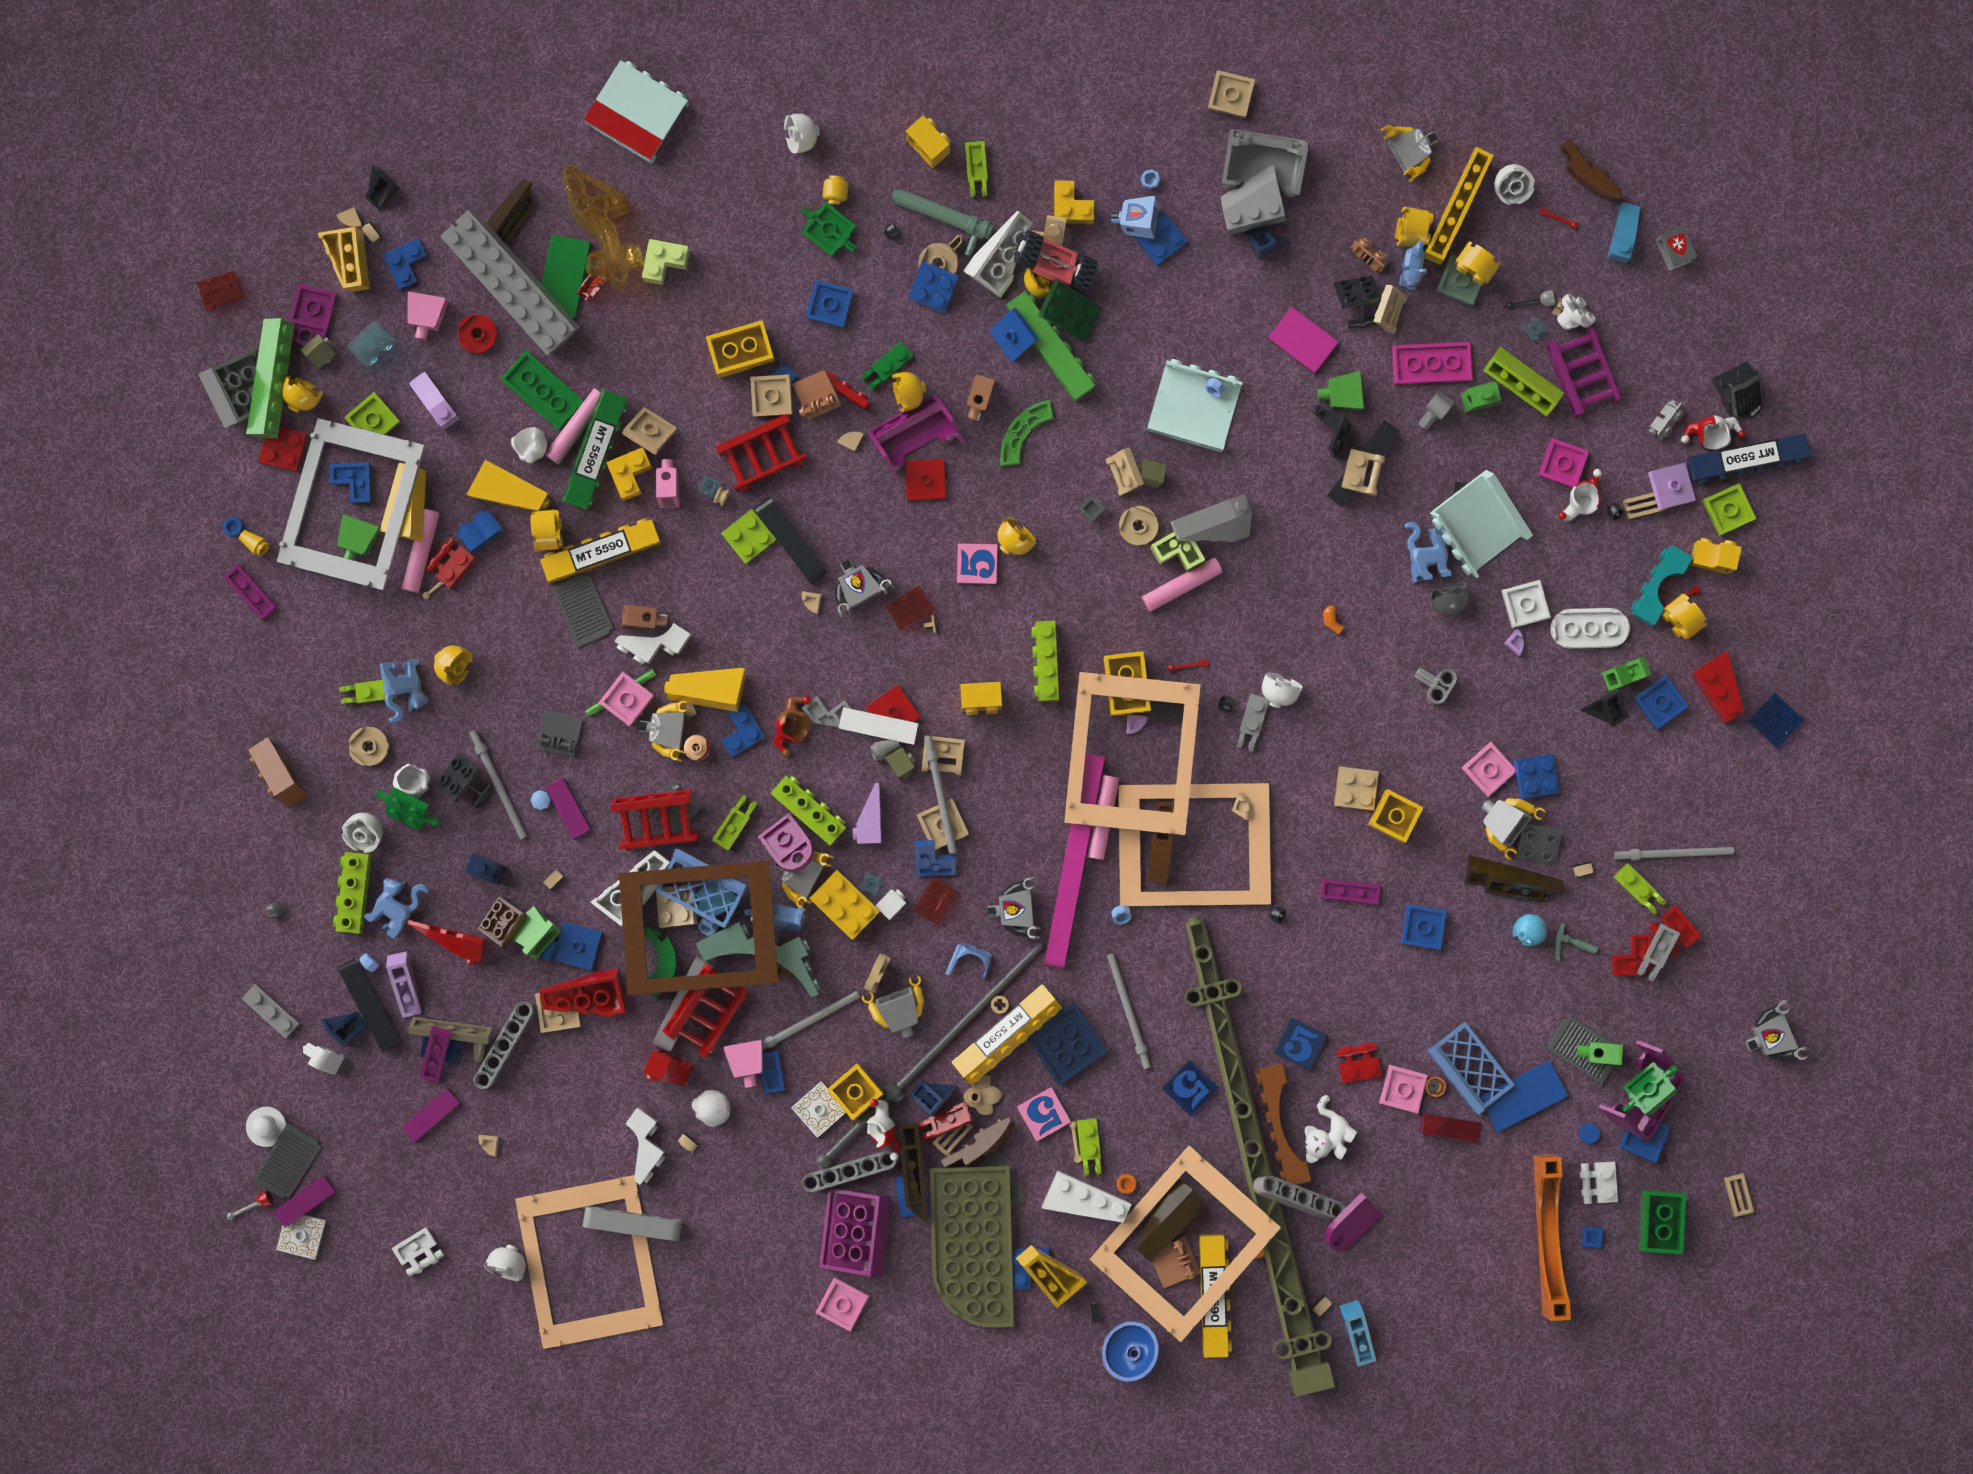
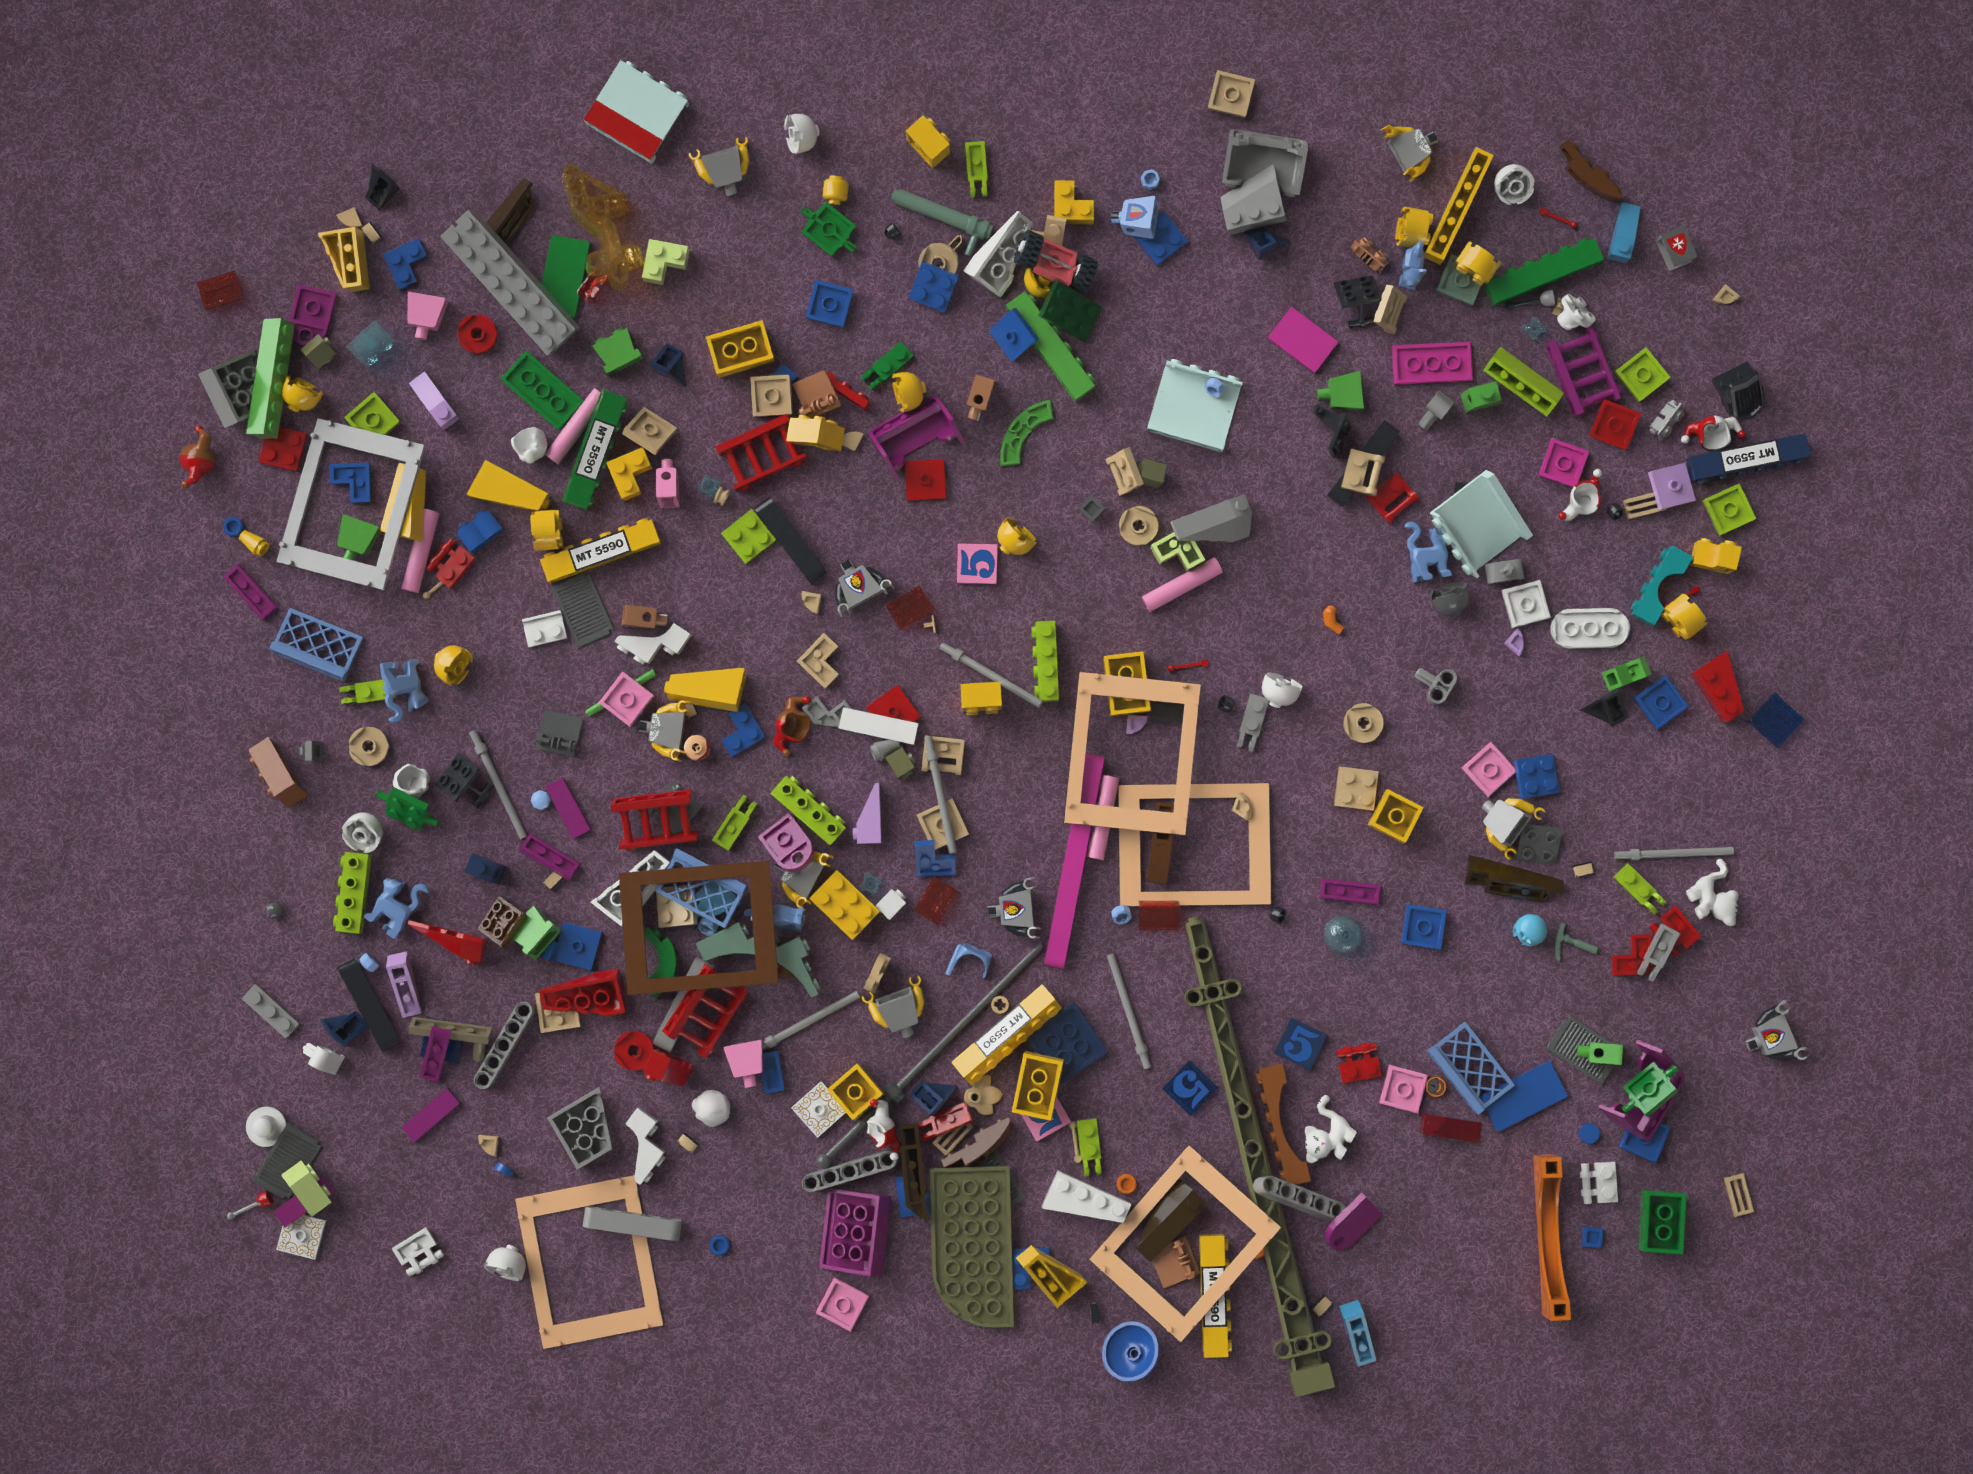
none -> piece [180,425,216,489]
none -> medium blue fence [269,608,363,682]
none -> yellowish green brick [282,1161,331,1217]
none -> dark grey tile [298,741,323,762]
none -> blue tile [494,1162,514,1178]
none -> magenta tile [519,834,580,882]
none -> white plate [522,610,567,648]
none -> light grey wedge [547,1087,612,1170]
none -> bright green hips [592,328,643,377]
none -> red plate [614,1031,654,1070]
none -> dark blue slope [650,343,687,388]
none -> light grey torso [689,137,750,196]
none -> blue tile [709,1235,730,1255]
none -> yellow brick [786,415,845,451]
none -> tan plate [797,633,839,689]
none -> light grey bar [939,642,1043,708]
none -> yellow brick [1012,1051,1064,1121]
none -> clear red plate [1138,901,1179,930]
none -> clear light blue cylinder [1323,915,1363,954]
none -> tan plate [1343,703,1384,743]
none -> red plate [1367,472,1420,524]
none -> green brick [1483,237,1604,307]
none -> light grey beam [1485,559,1525,584]
none -> red plate [1589,399,1641,450]
none -> lime plate [1614,347,1671,403]
none -> white animal [1686,859,1739,926]
none -> tan tile [1712,284,1741,305]

